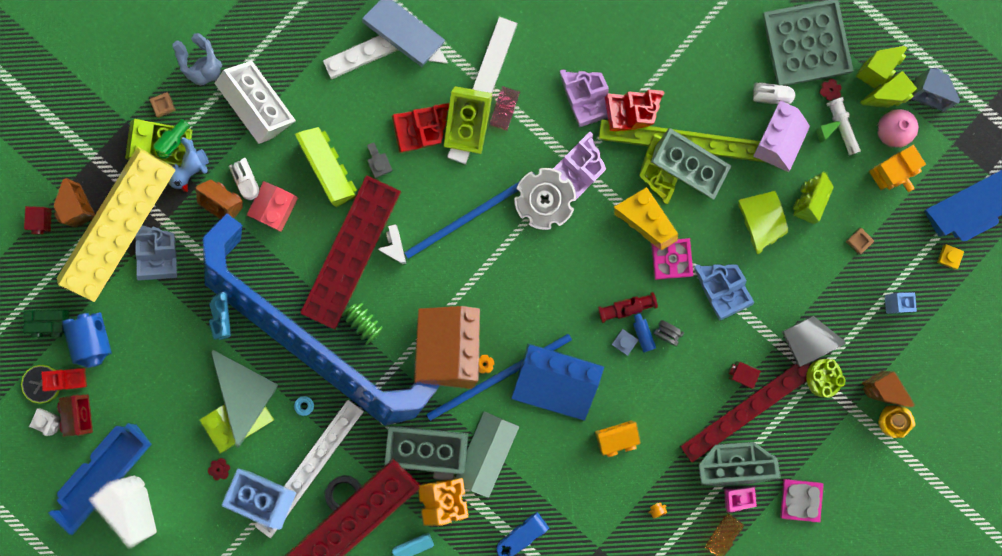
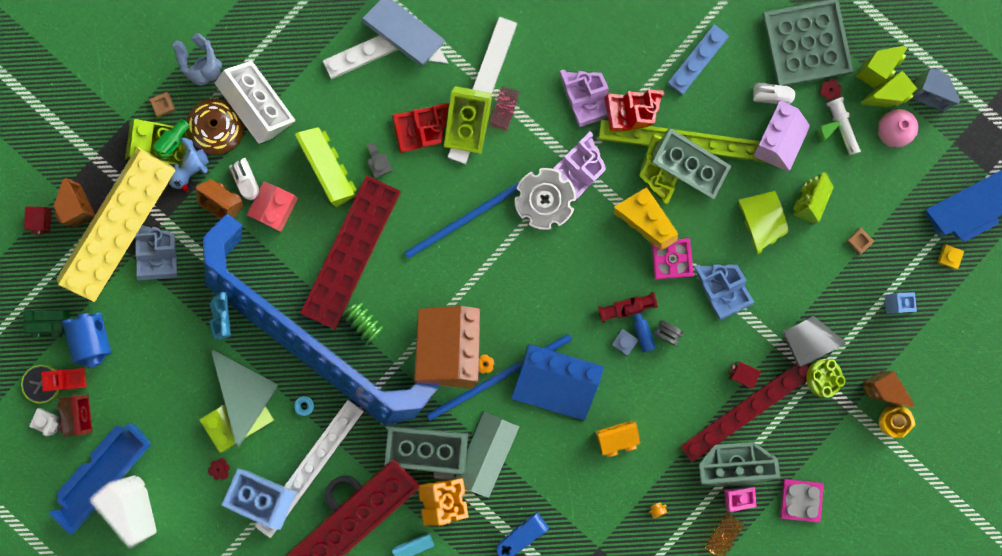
white slope [378,225,406,264] -> none
light orange brick [869,145,926,192] -> none
none -> reddish brown dish [186,98,244,155]
none -> medium blue plate [667,24,729,95]

